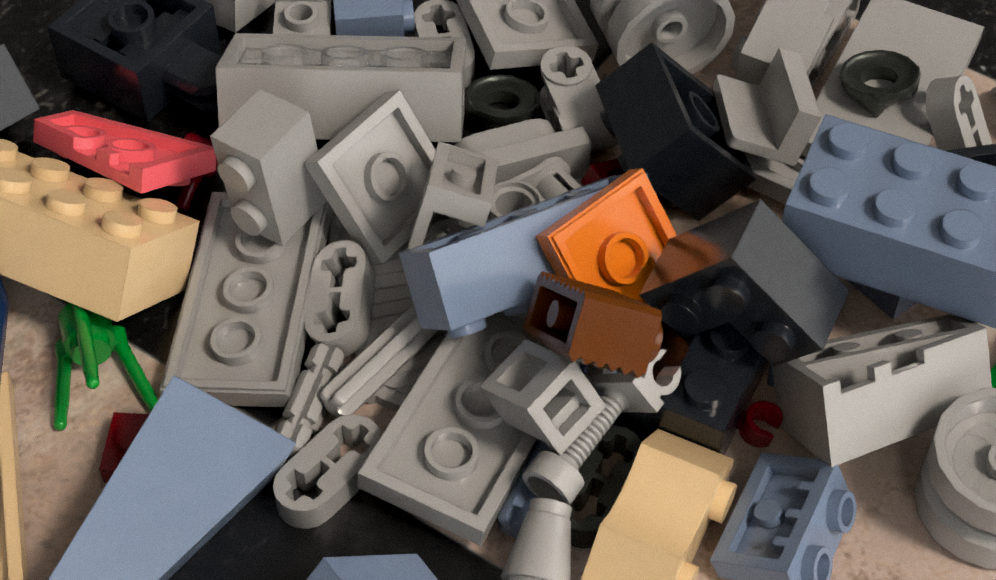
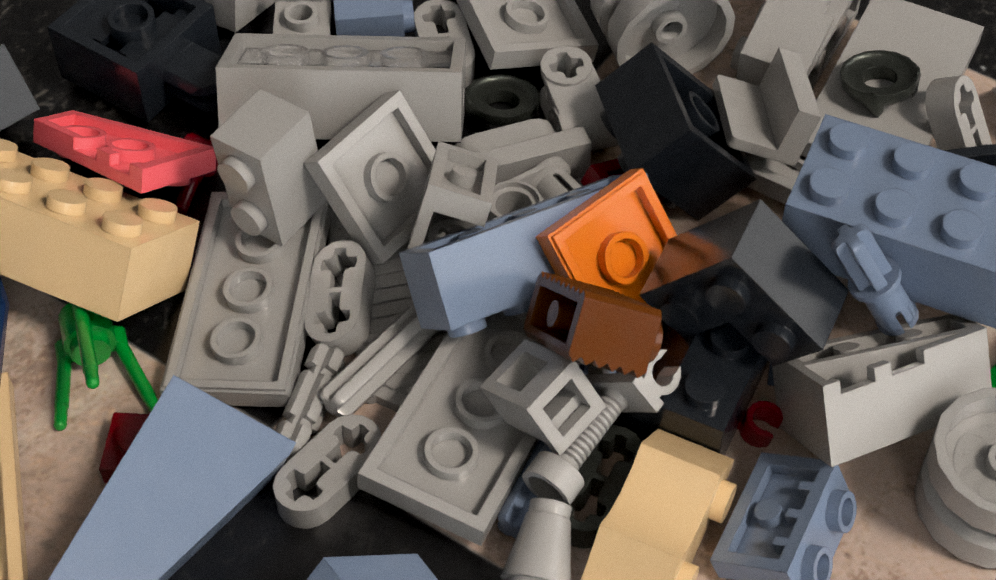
none -> sand blue axle [831,223,919,336]

